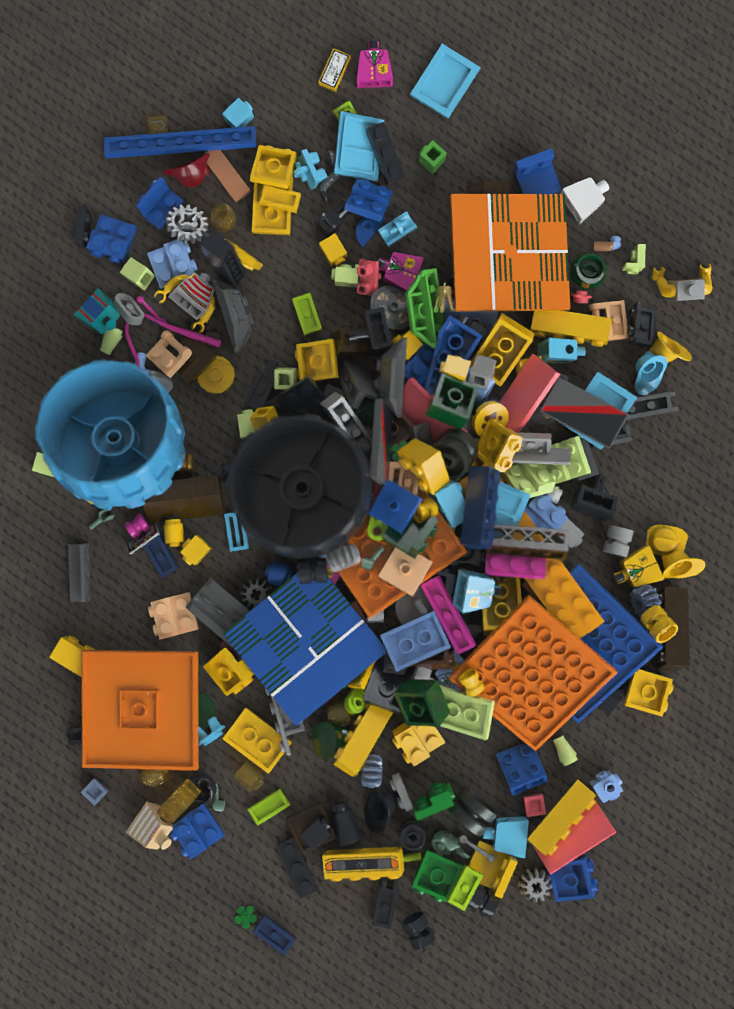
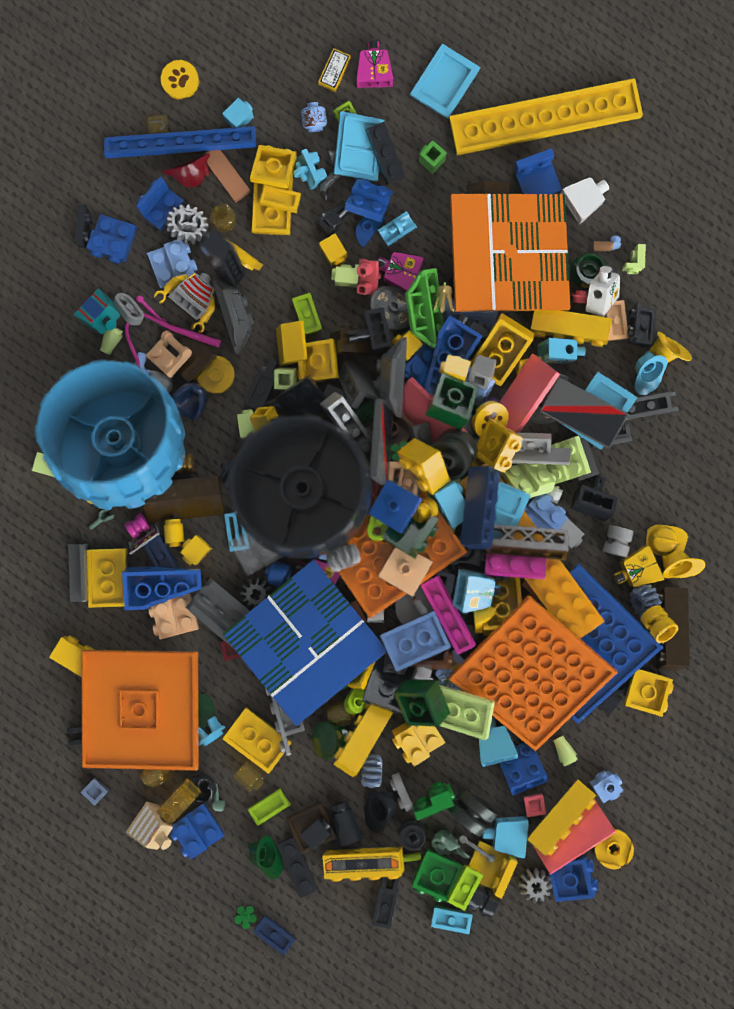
yellowish green brick [120,257,156,291] -> none
yellow plate [203,647,254,696] -> none
black wheel [298,558,328,584] -> none
sand green hand [361,546,384,570] -> none
black wheel [401,911,436,950] -> none
yellow wheel [458,669,485,697] -> none
torso [652,264,712,301] -> none
none -> yellow plate [87,548,127,608]
none -> blue wedge [122,567,202,610]
none -> yellow tile [161,60,199,100]
none -> dark blue hair [172,383,207,420]
none -> clear plate [229,532,282,575]
none -> dark green piece [248,836,284,879]
none -> yellow slope [276,321,307,366]
none -> light blue head [301,102,327,132]
none -> medium azure plate [431,905,473,934]
none -> yellow plate [449,78,643,155]
none -> yellow tile [473,606,496,633]
none -> medium azure torso [479,718,518,767]
none -> white torso [586,266,620,317]
none -> yellow plate [594,828,634,869]

